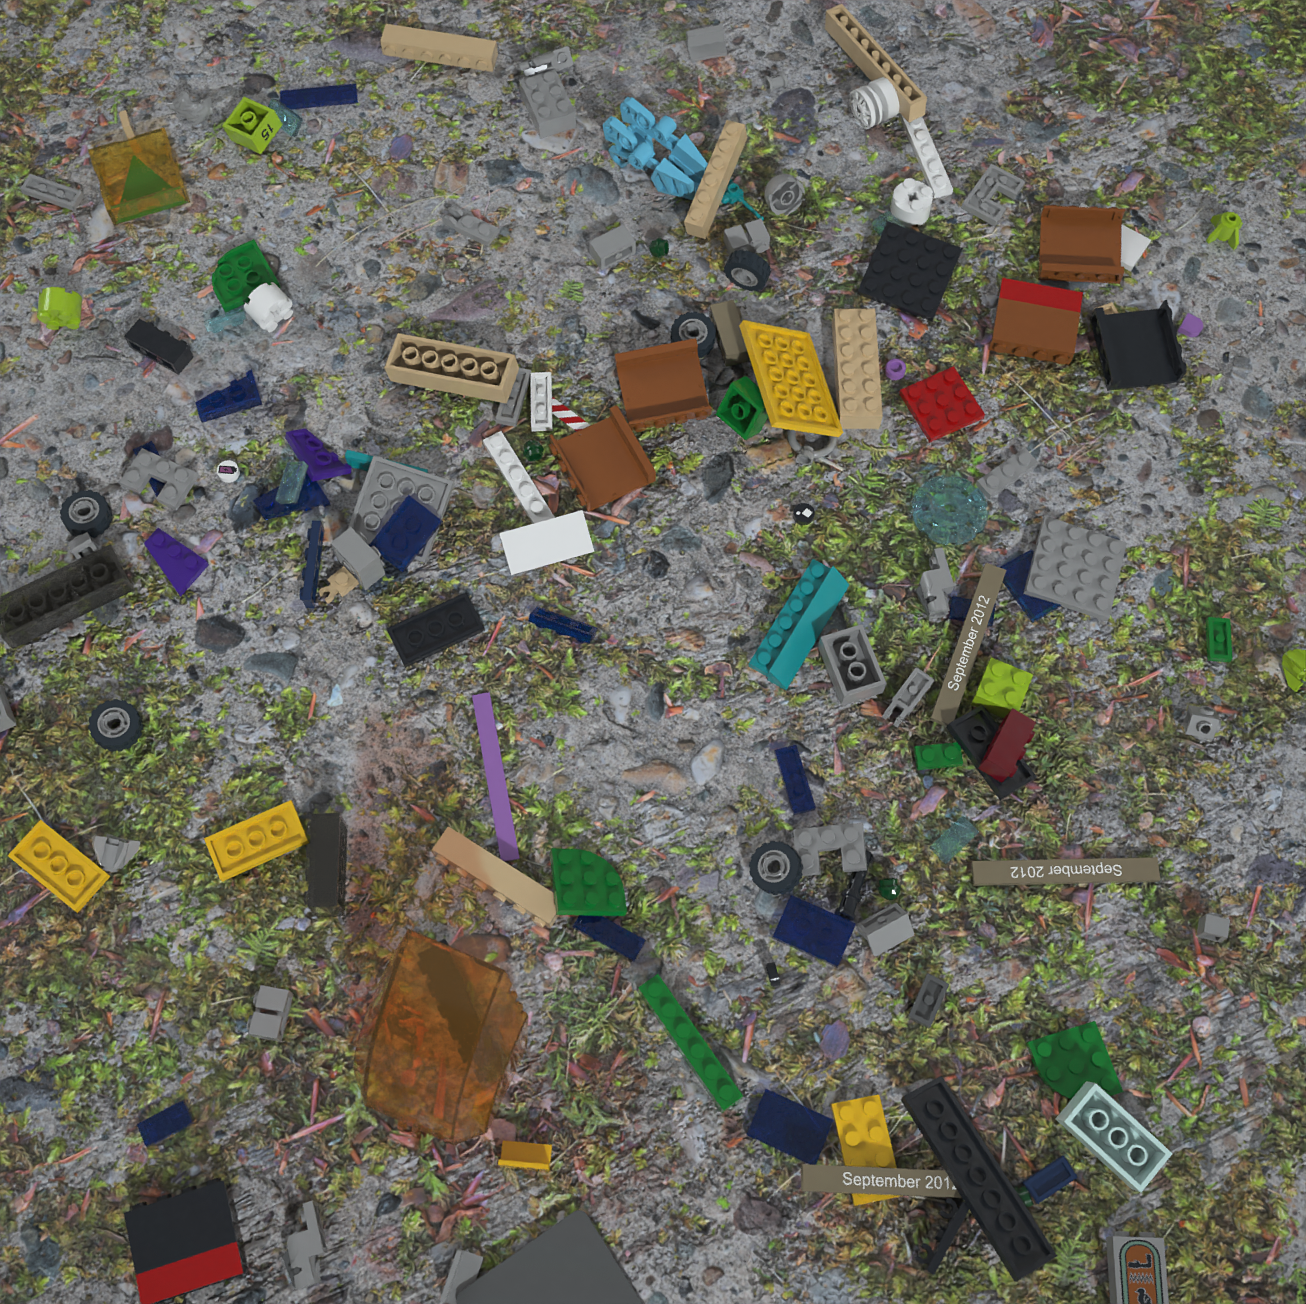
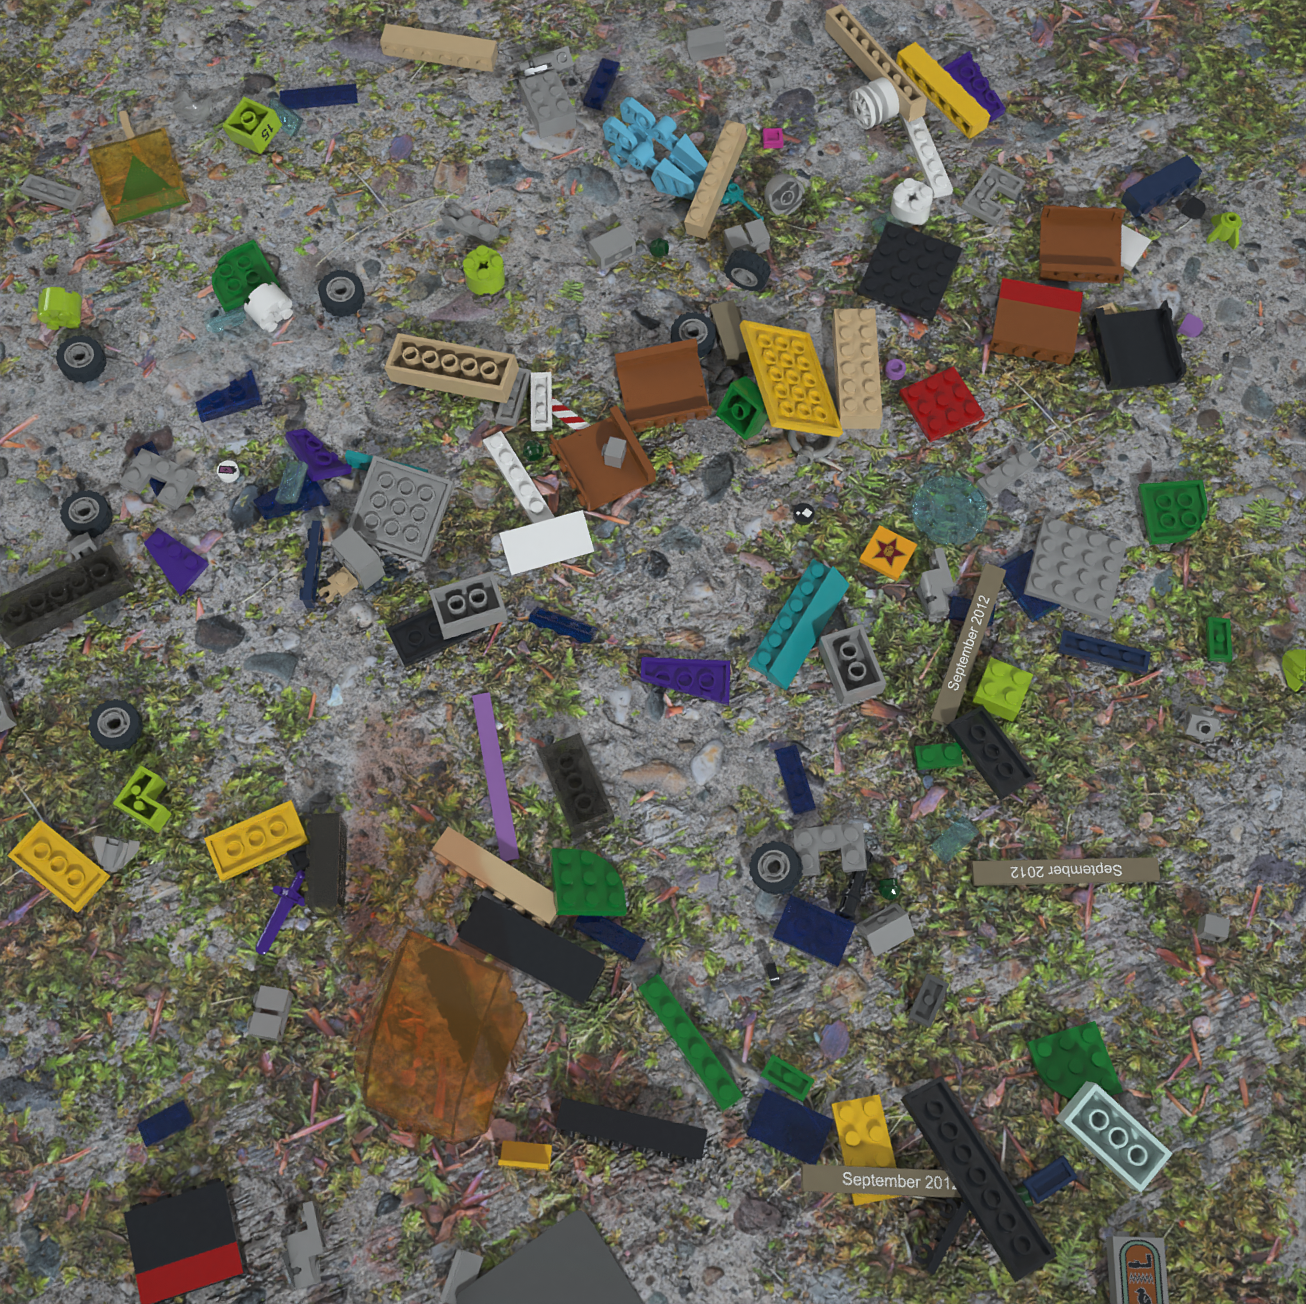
black brick [124,319,194,375] -> none
clear blue tile [369,495,443,573] -> none
light grey hinge [882,667,935,728] -> none
dark red brick [978,708,1036,783] -> none
none -> black wheel [56,335,107,383]
none -> lime brick [113,765,172,833]
none -> dark purple sword [255,870,307,955]
none -> black tile [287,846,315,873]
none -> black wheel [318,270,365,317]
none -> light grey brick [429,571,508,640]
none -> black brick [457,895,607,1007]
none -> lime brick [463,245,505,295]
none -> clear smoke brick [537,733,615,839]
none -> black brick [555,1097,708,1165]
none -> clear blue plate [583,58,620,111]
none -> light grey plate [602,437,627,469]
none -> dark purple wing [641,657,730,706]
none -> green plate [760,1054,815,1102]
none -> dark pink tile [762,128,783,149]
none -> light orange tile [859,525,918,581]
none -> yellow brick [896,42,990,139]
none -> dark purple wing [943,51,1006,123]
none -> dark blue plate [1057,630,1151,675]
none -> dark blue brick [1121,155,1202,218]
none -> green plate [1137,480,1208,545]
none -> black tile [1181,196,1206,219]

